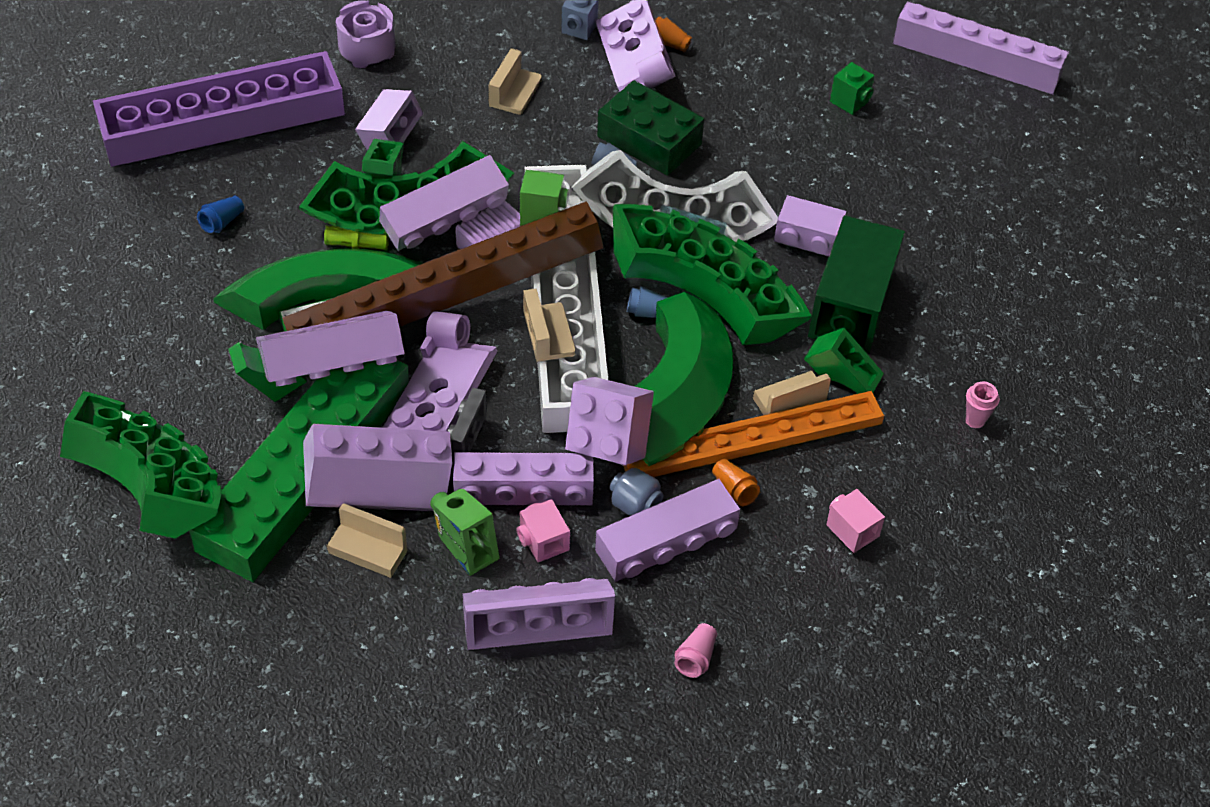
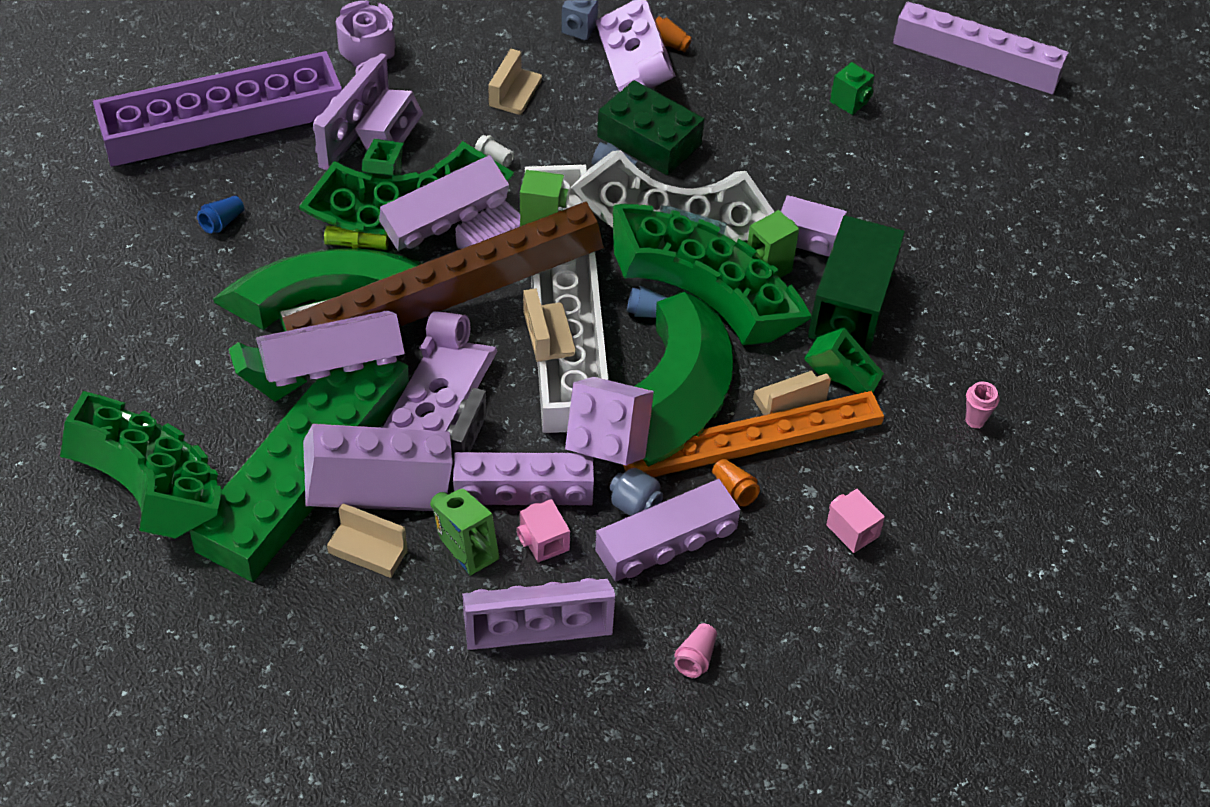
none -> lavender hinge [313,53,389,170]
none -> white pin [475,135,514,168]
none -> bright green brick [747,210,799,278]

